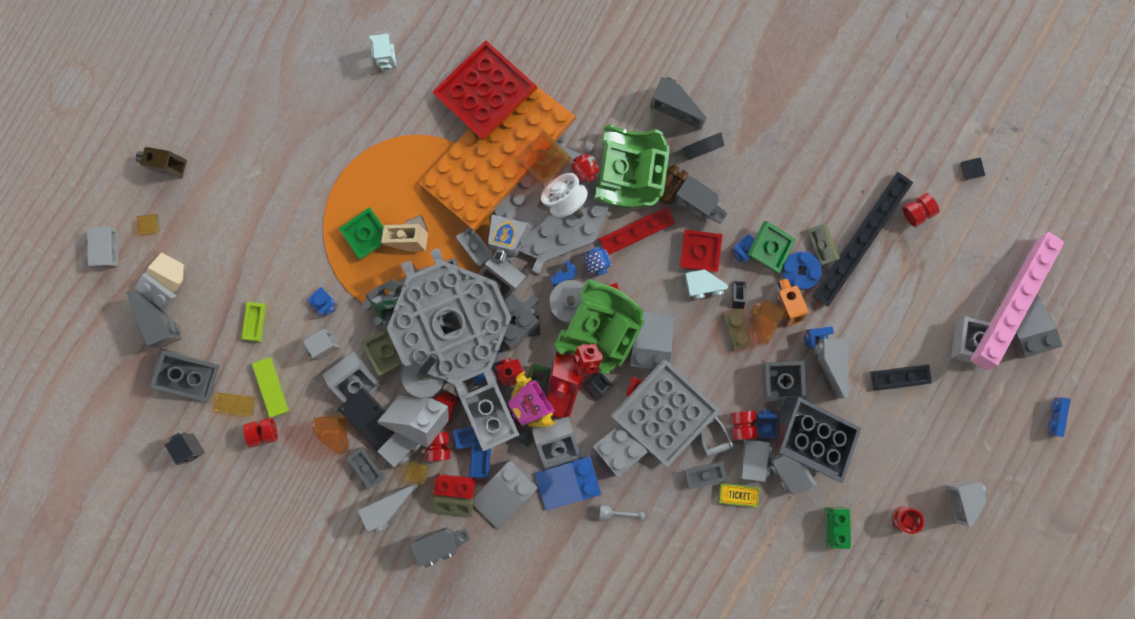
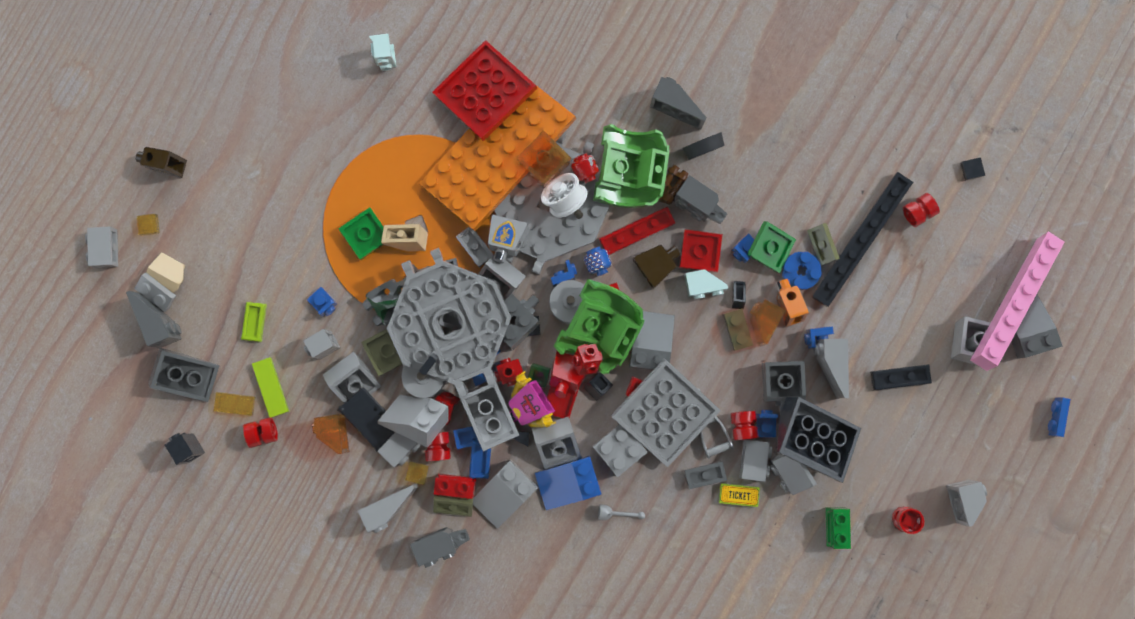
dark grey plate [346,446,386,489] -> none
none -> dark brown torso [633,245,681,289]

